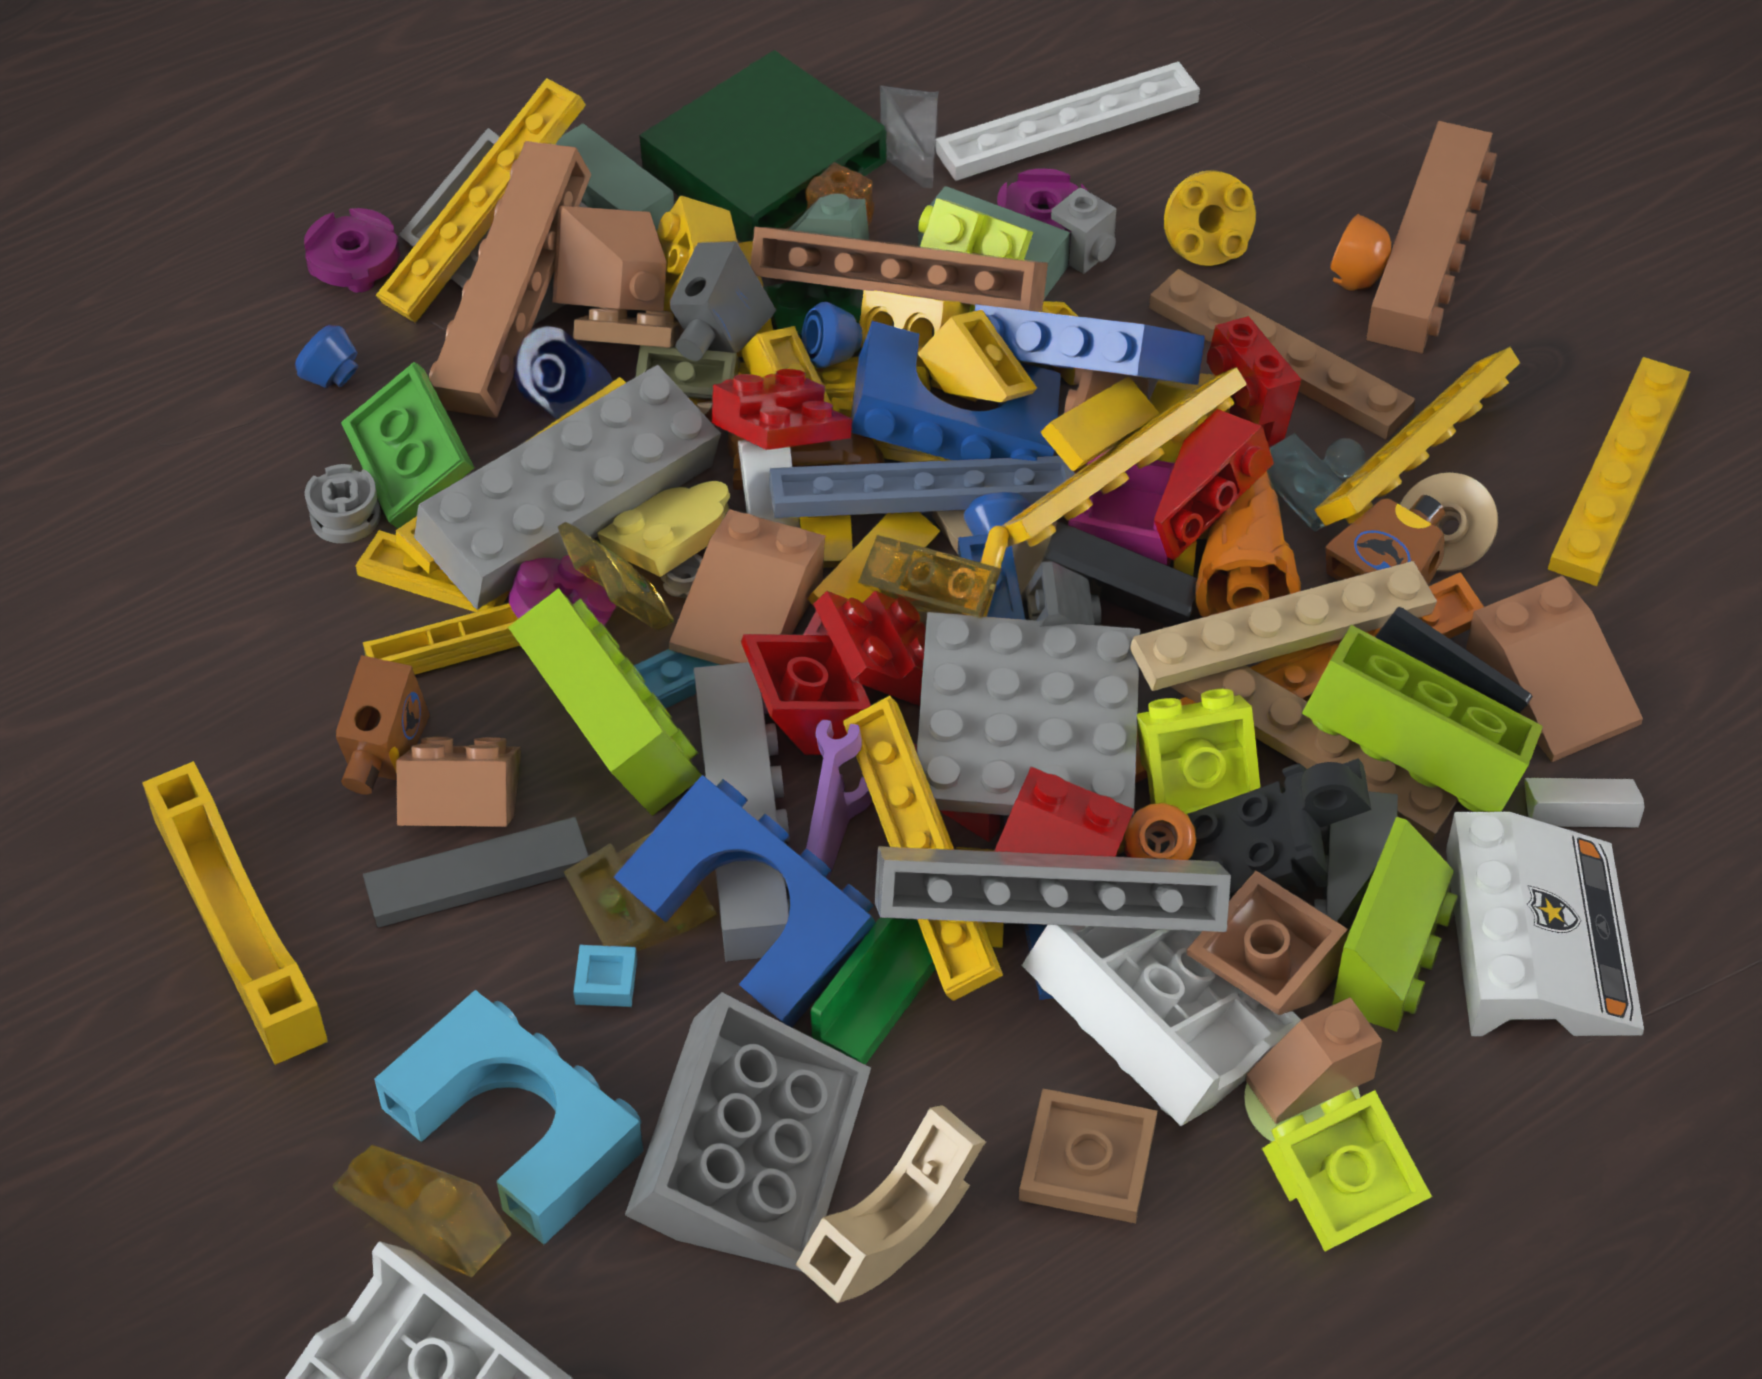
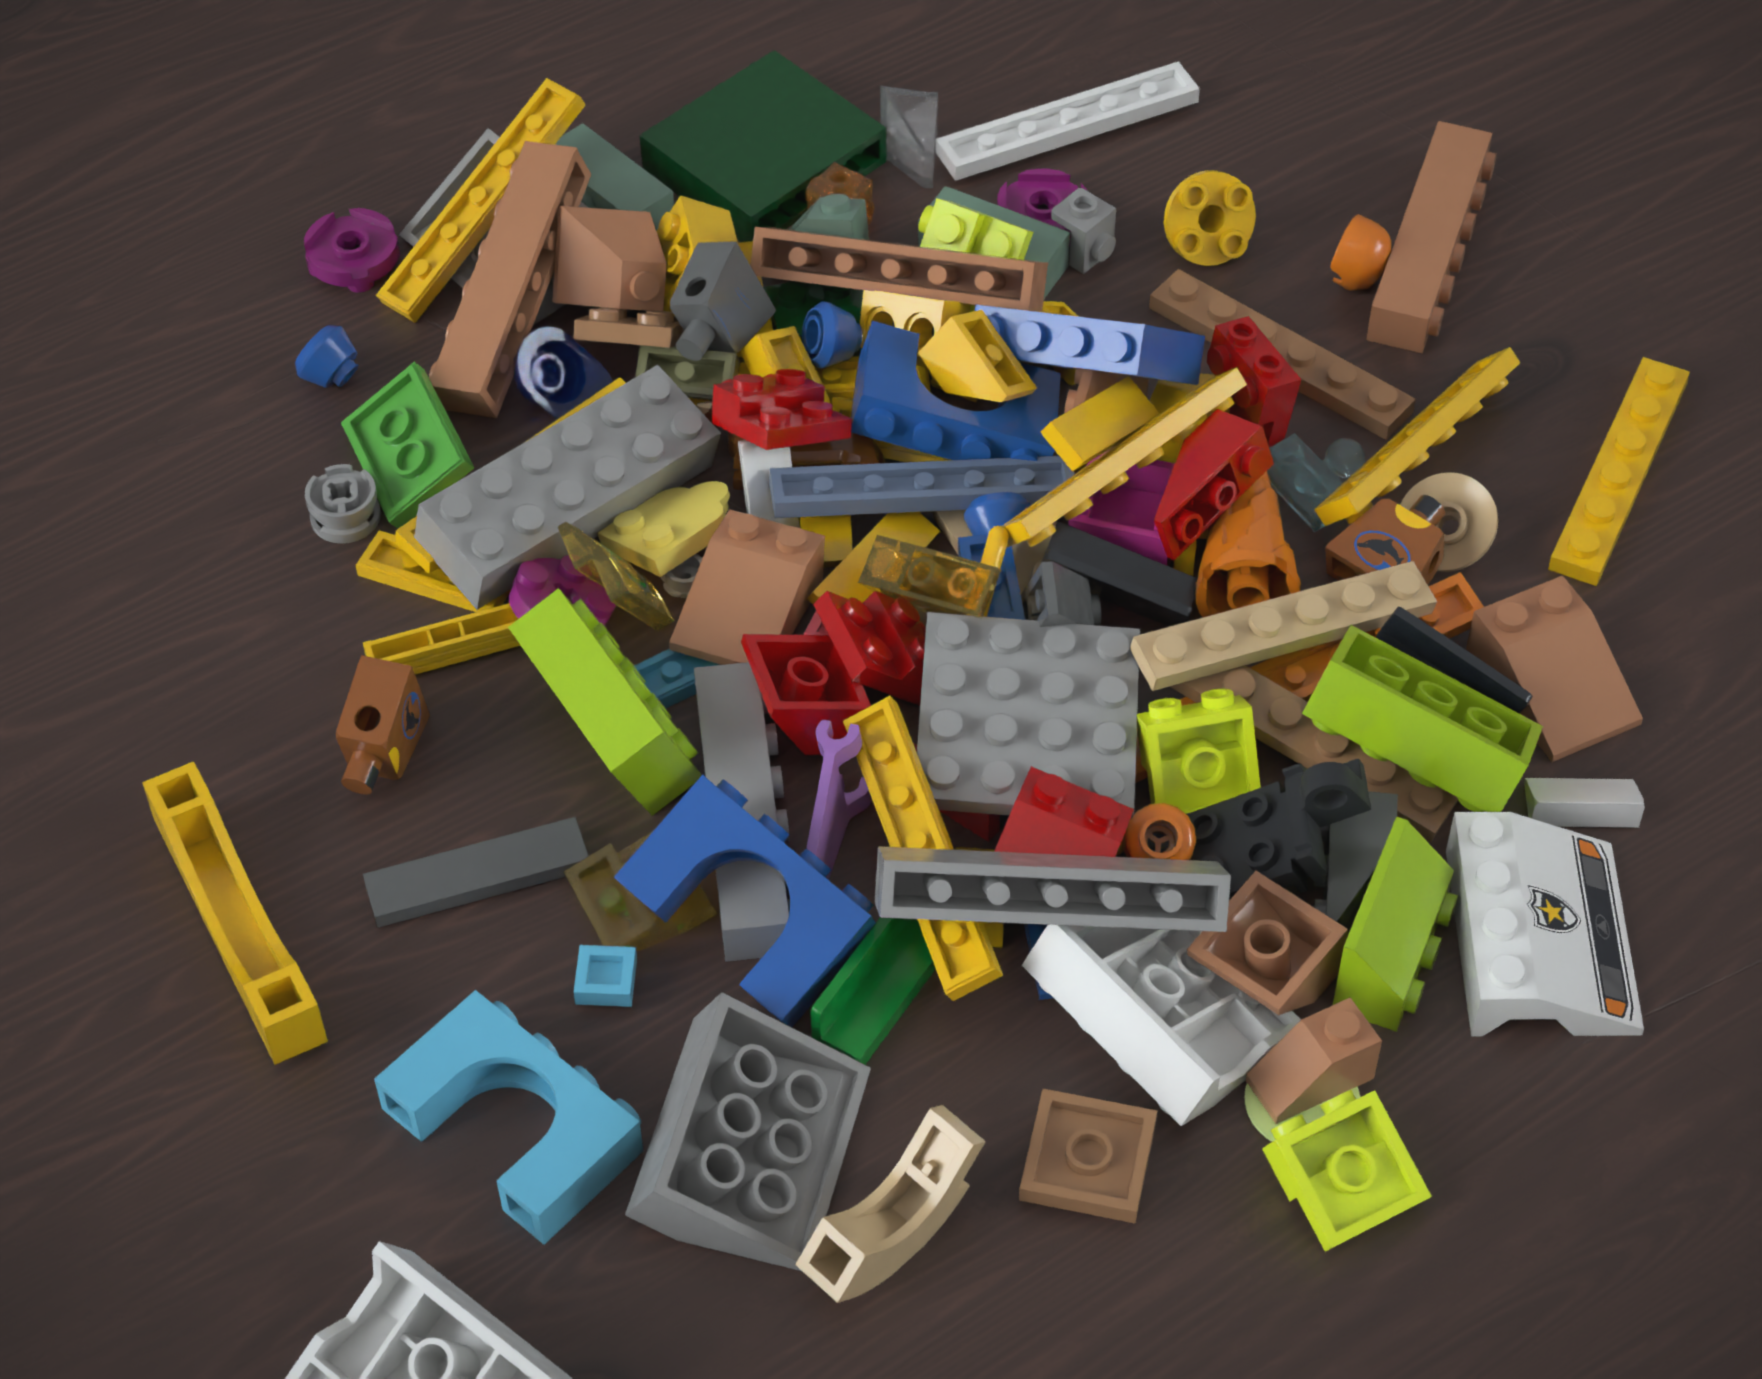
clear yellow slope [332,1144,511,1277] -> none
nougat slope [396,737,521,827] -> none

